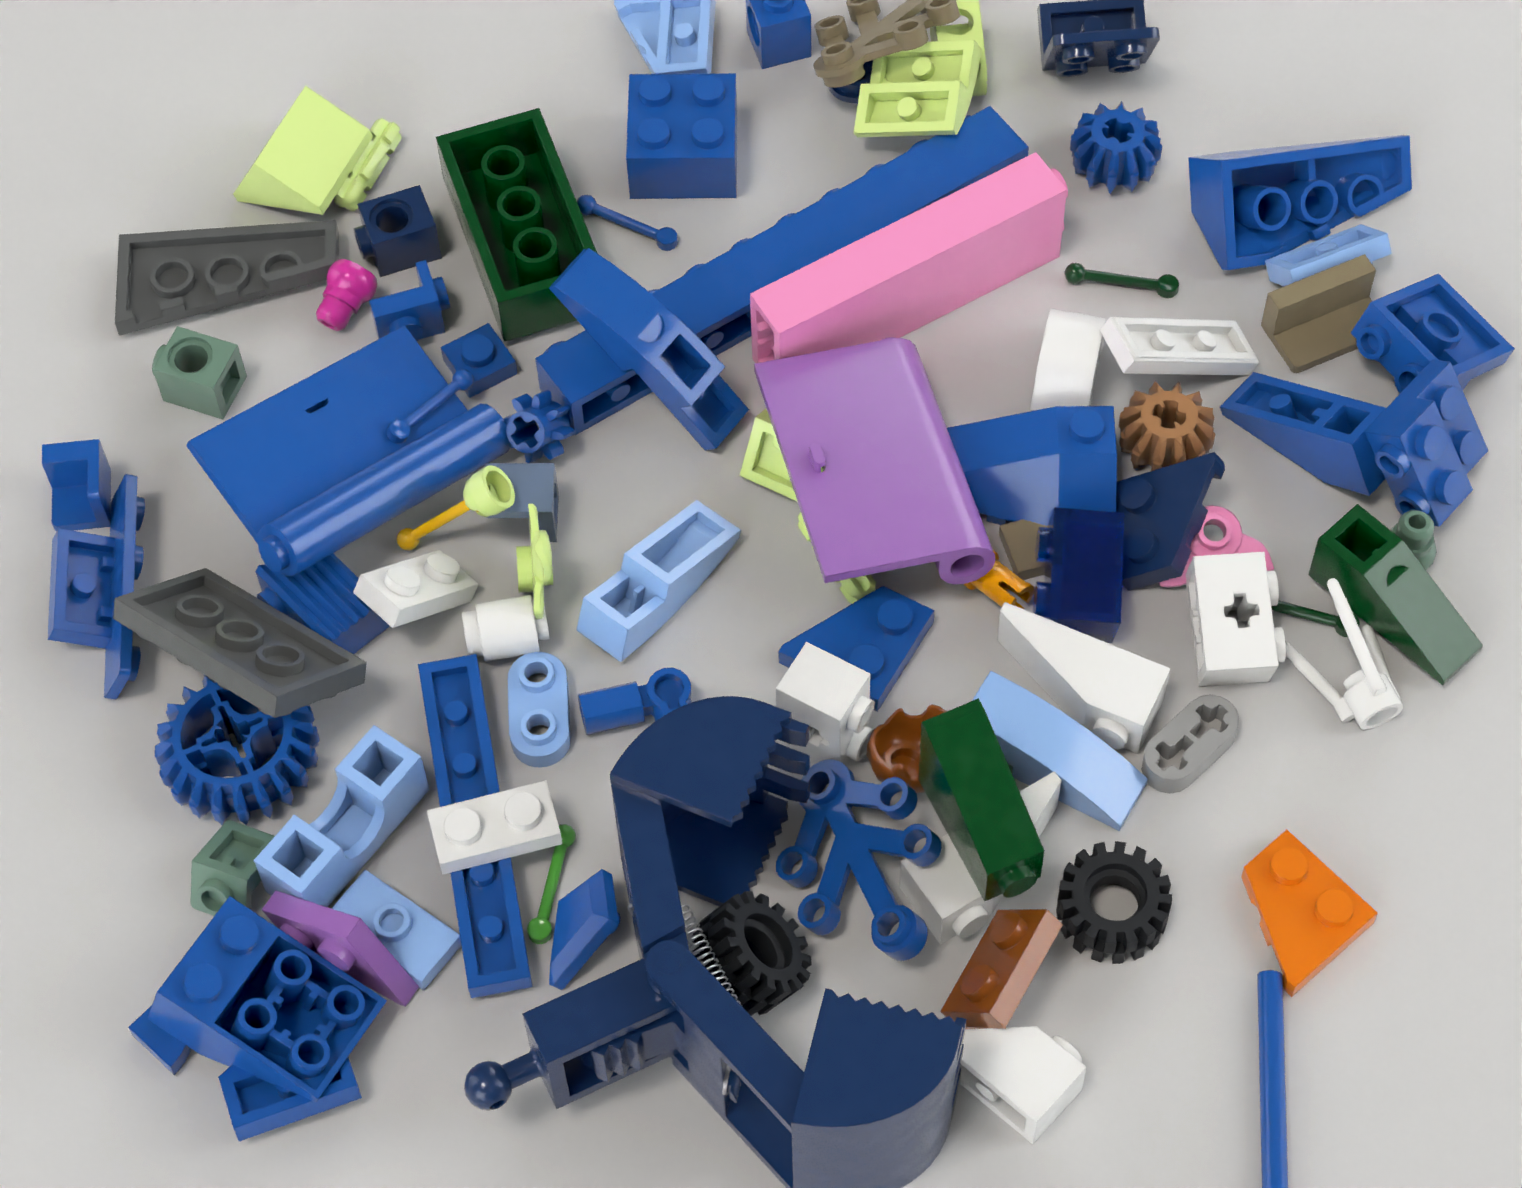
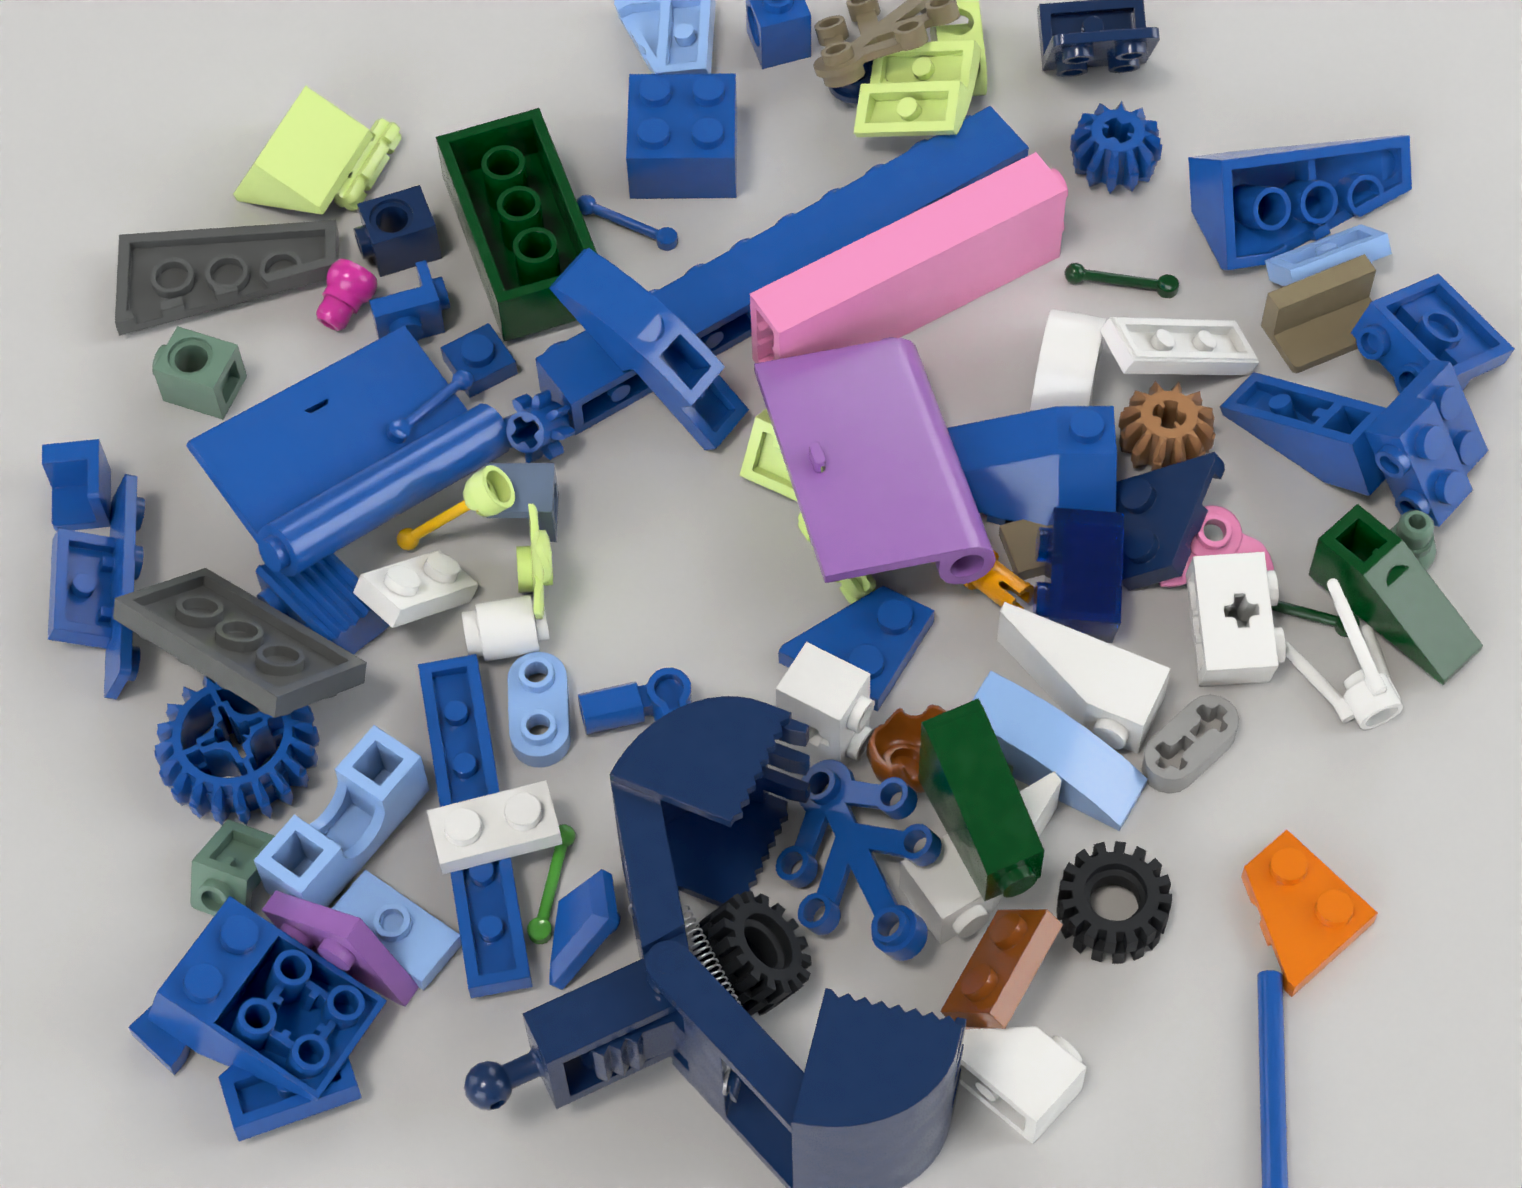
light blue slope [577,500,741,662] -> none

